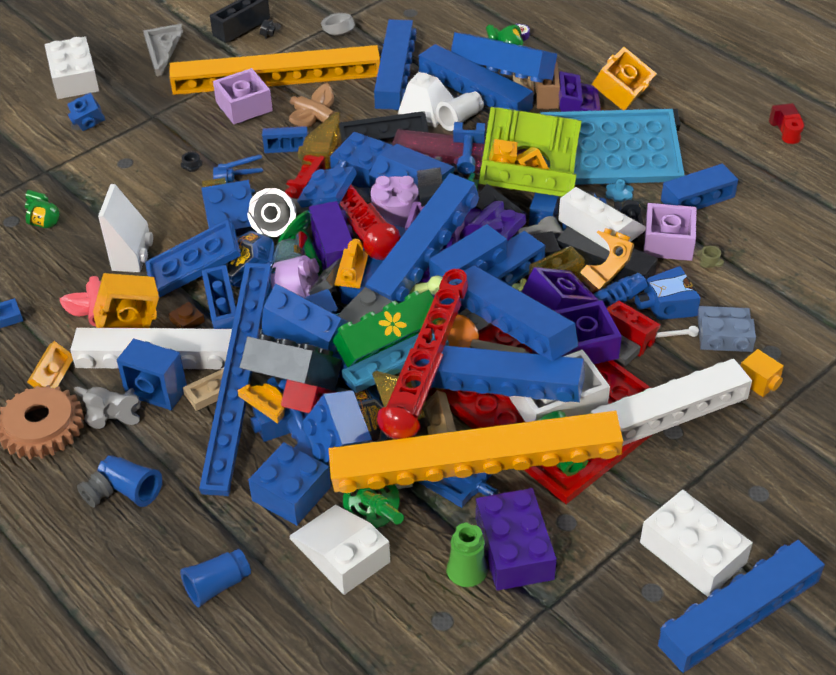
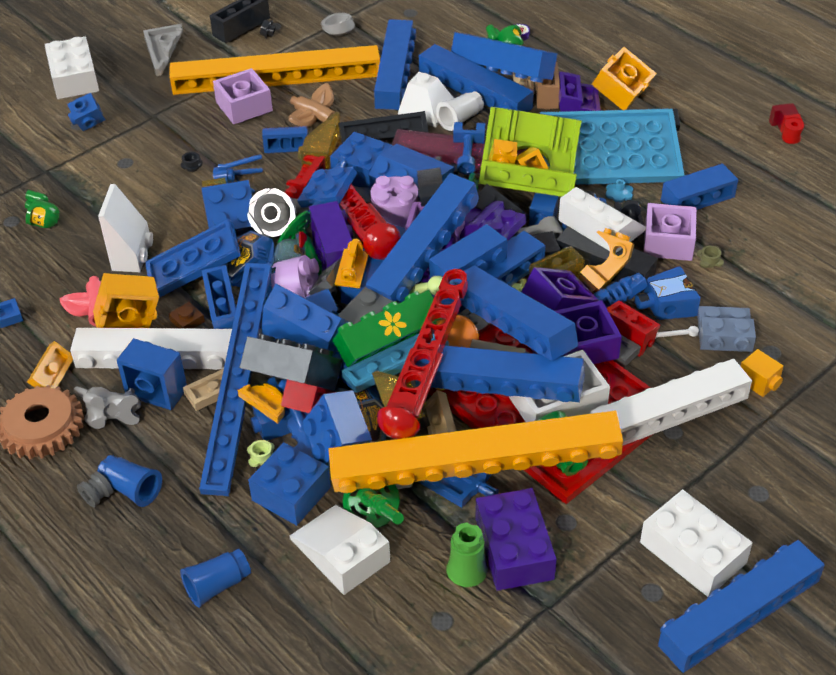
none -> yellowish green plate [247,440,275,467]

